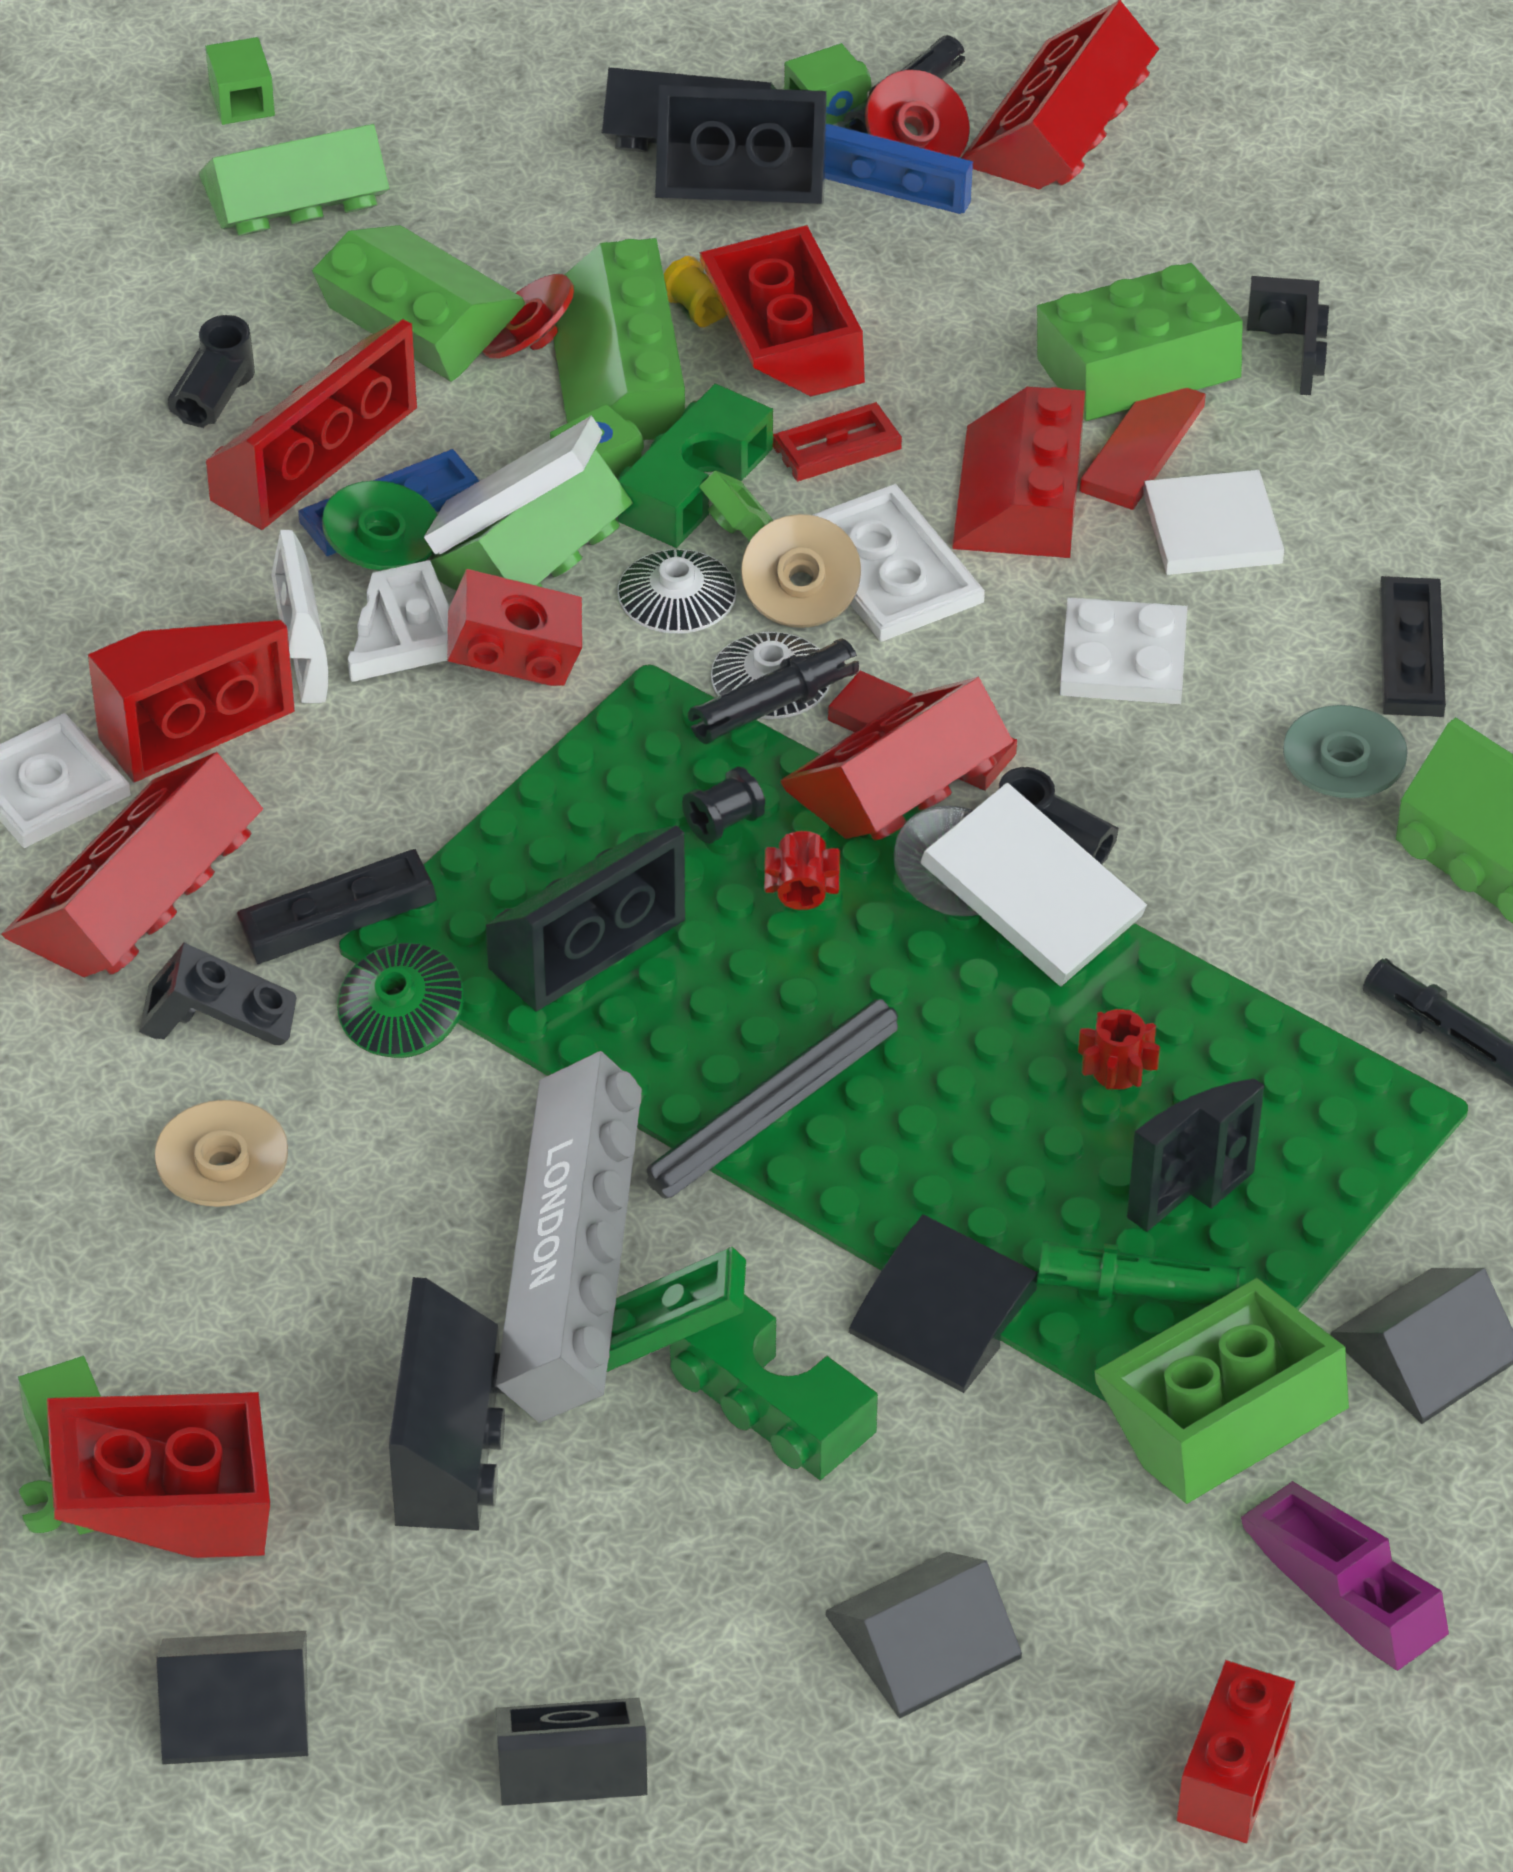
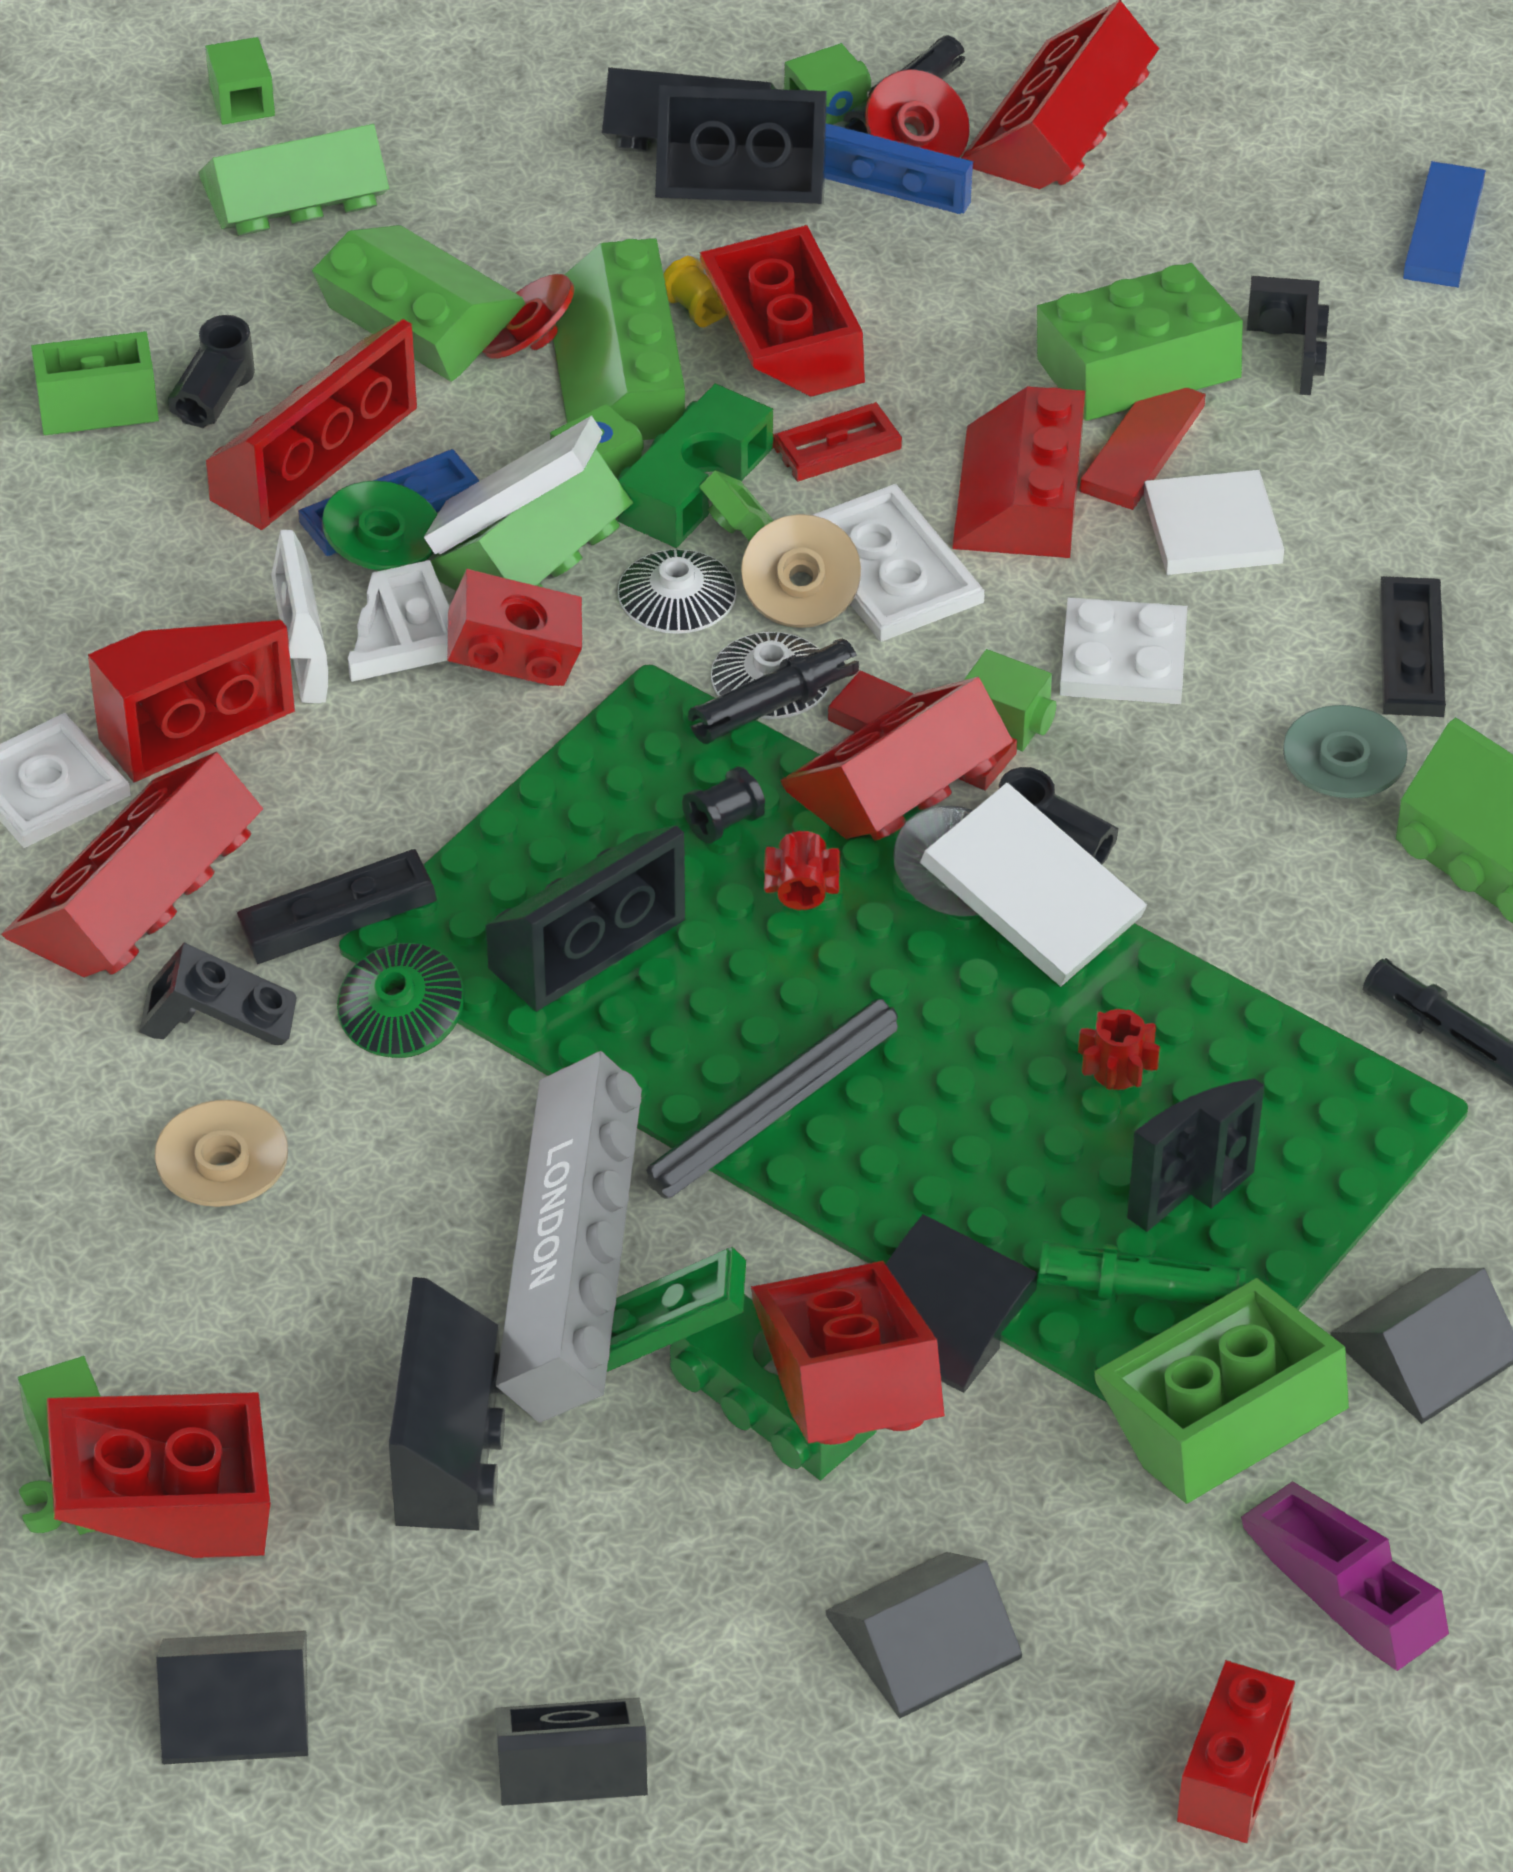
none -> bright green slope [31,331,159,435]
none -> red slope [751,1261,945,1445]
none -> bright green brick [964,649,1057,752]
none -> blue tile [1403,161,1486,288]

